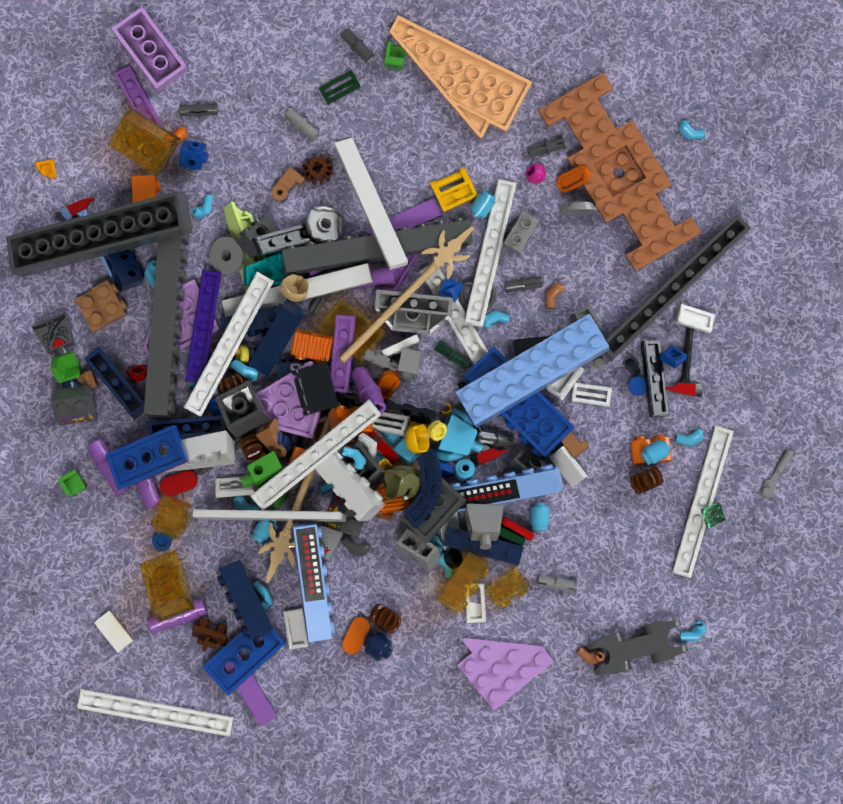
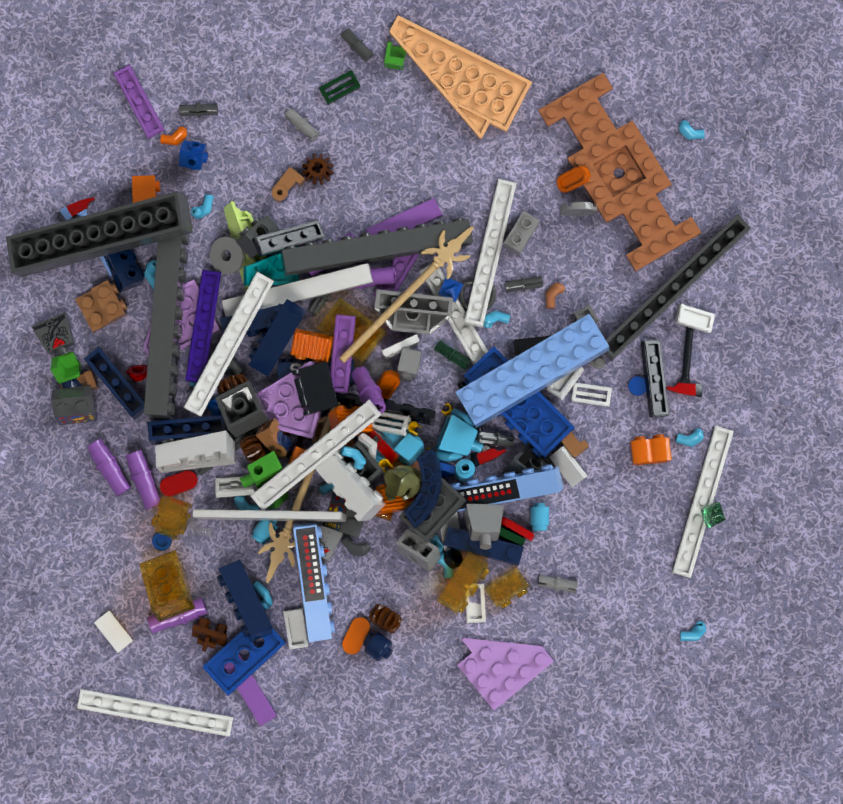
light orange tile [35,159,57,179] -> none
bright green panel [58,470,87,498] -> none
blue plate [105,425,189,490] -> none
clear yellow brick [109,109,181,175] -> none
lavender brick [111,7,188,92] -> none
medium azure arm [231,359,258,382] -> none
light yellow tile [235,345,249,364] -> none
tan hair [280,274,309,302] -> none
light grey tile [305,206,343,243] -> none
white tile [334,138,408,270] -> none
light grey axle [362,349,399,371] -> none
yellow hair [404,424,430,454] -> none
light yellow tile [427,420,447,441] -> none
yellow plate [429,167,478,213] -> none
medium azure brick [470,189,497,219] -> none
dark pink piece [526,164,546,184] -> none
dark grey axle [527,137,565,157] -> none
nougat arm [576,646,605,664] -> none
dark grey piece [587,620,688,675] -> none
black tile [623,358,641,377] -> none
reddish brown gear [630,467,664,494] -> none
medium azure brick [640,439,671,465] -> none
blue tile [660,346,687,369] -> none
light grey piece [759,449,794,498] -> none

